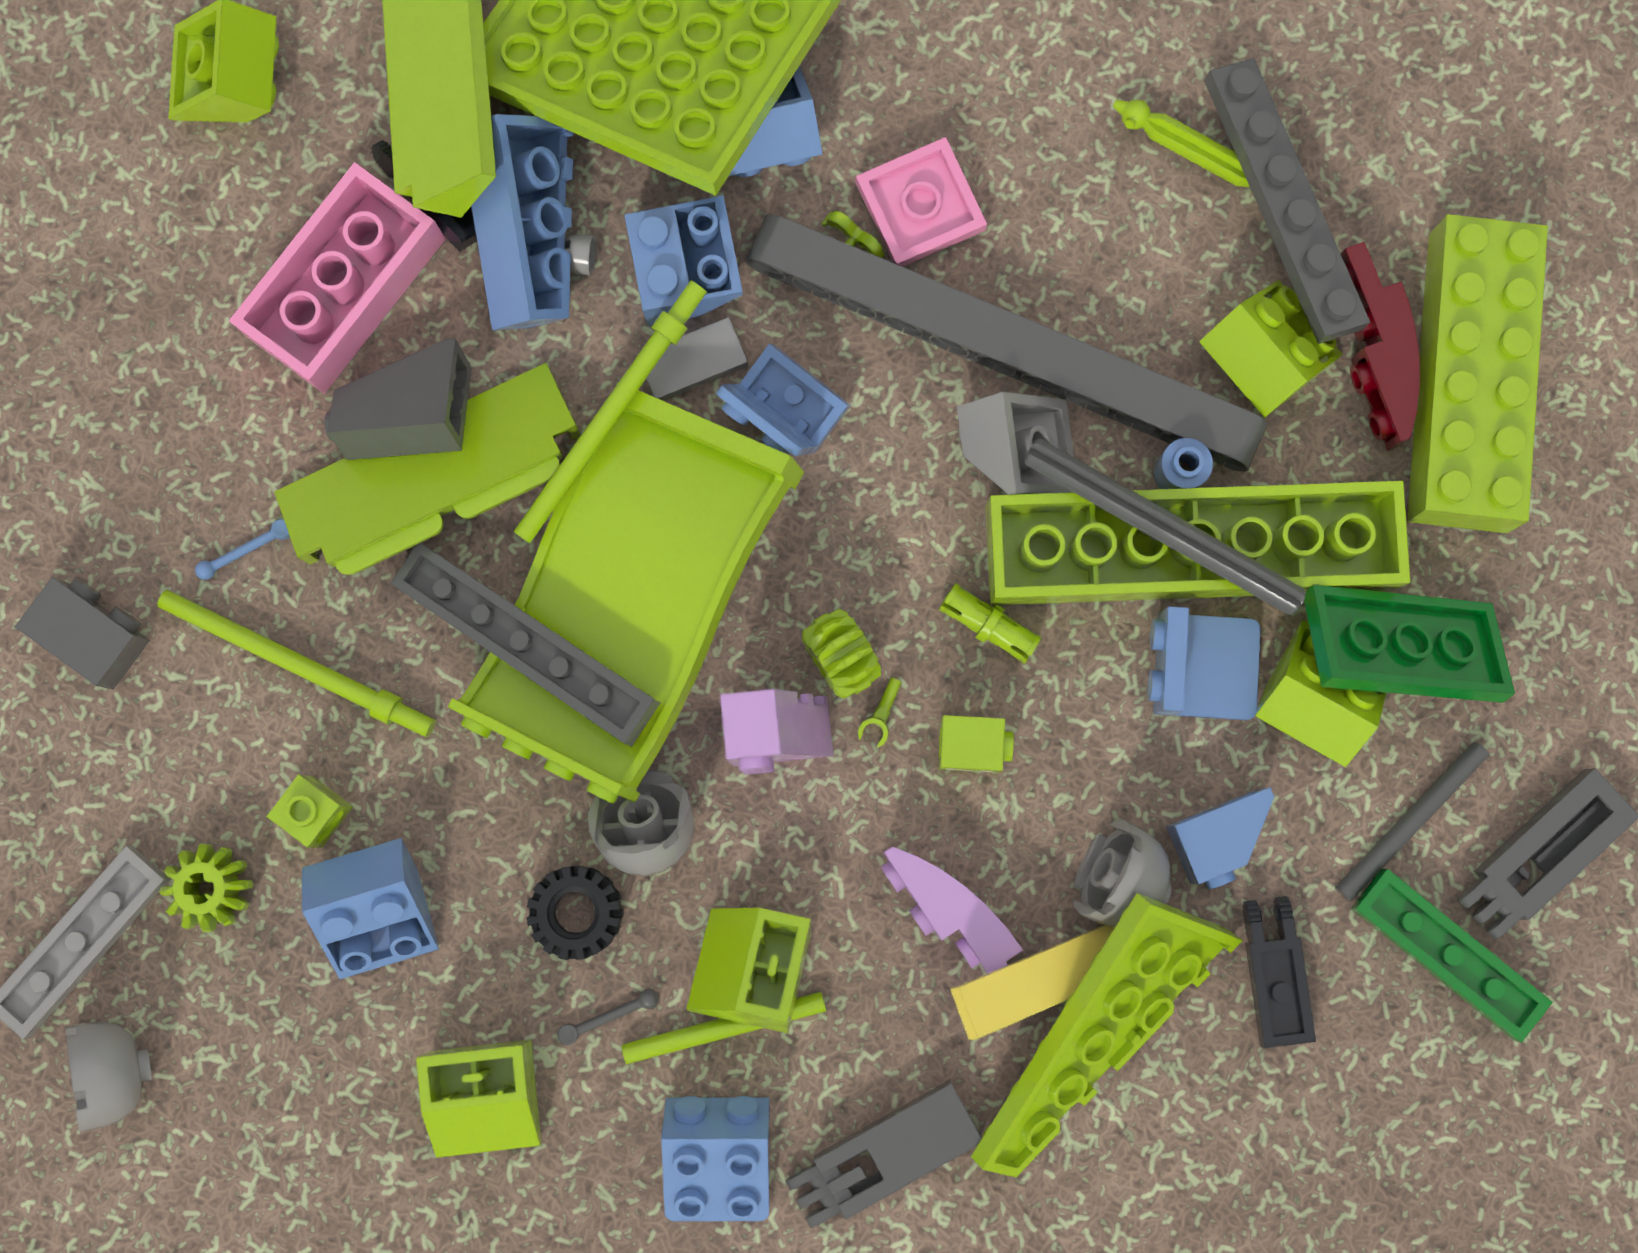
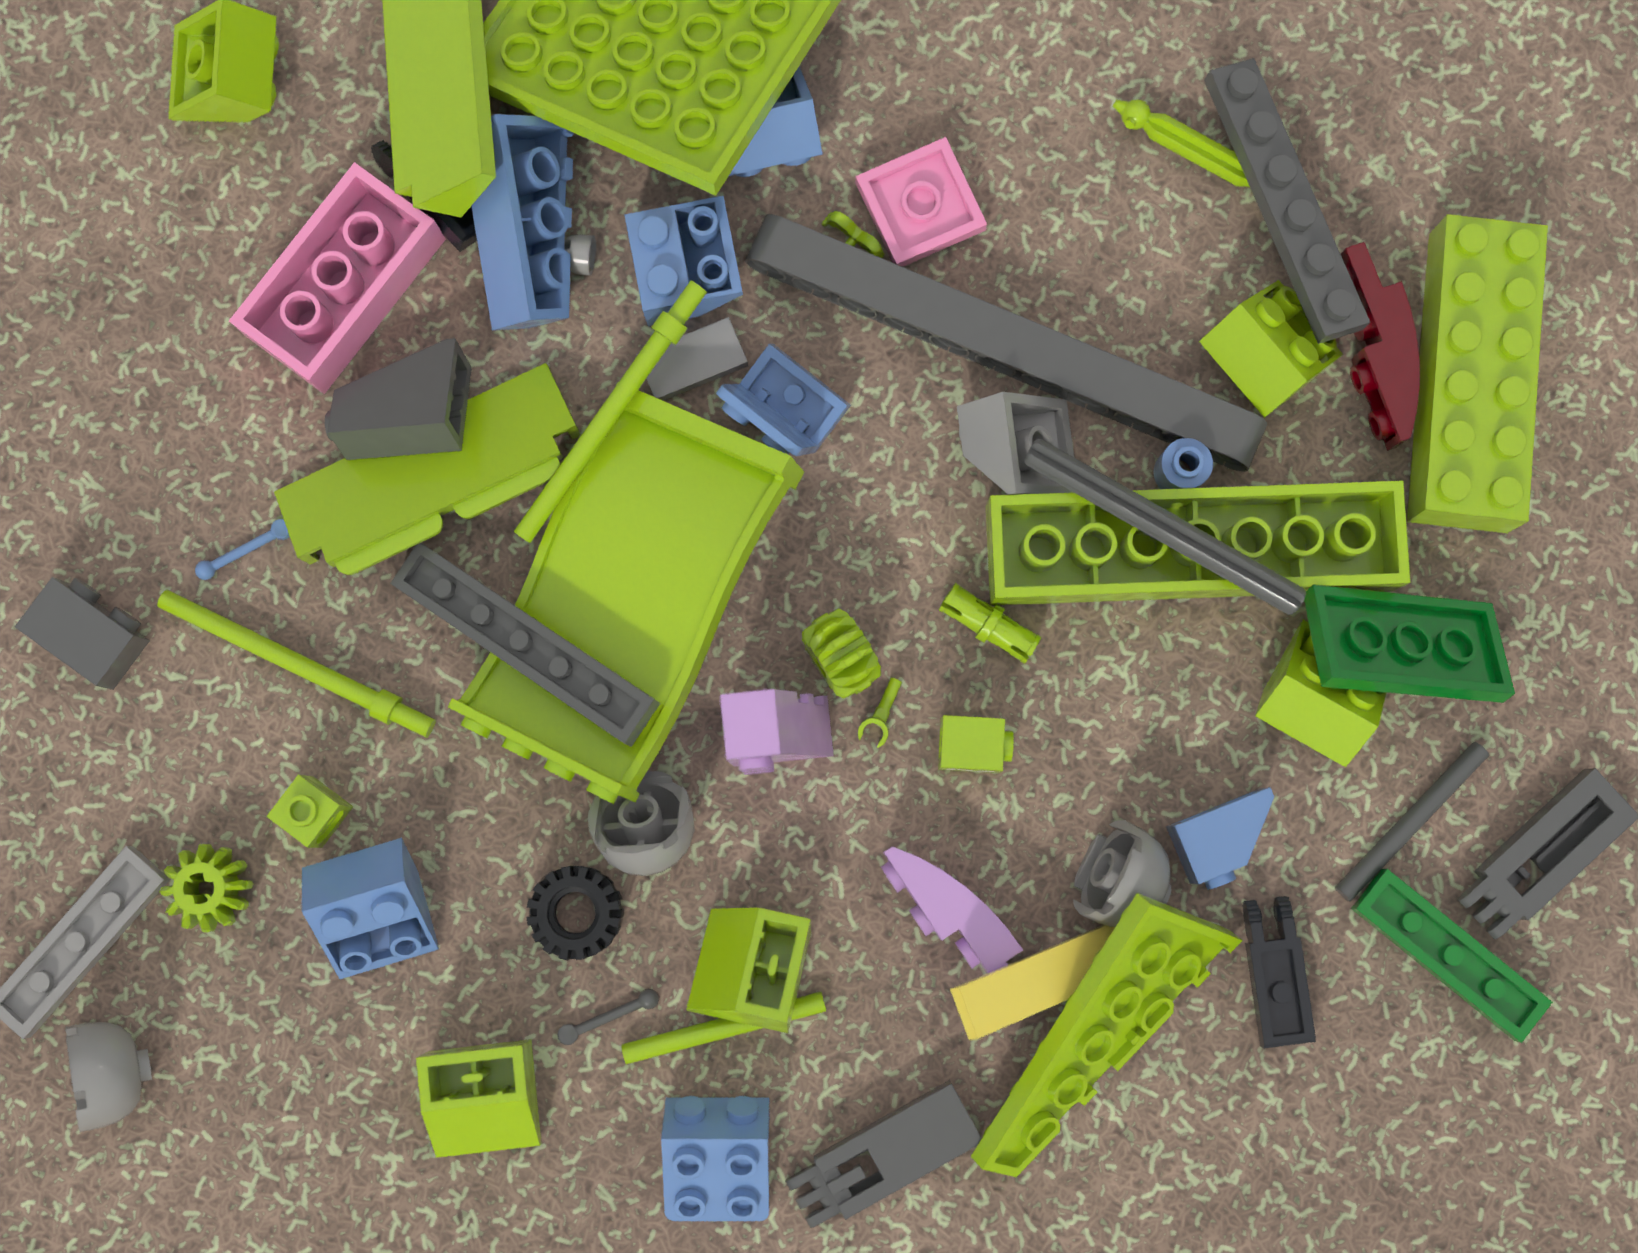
medium blue bracket [1147,606,1260,721] -> none

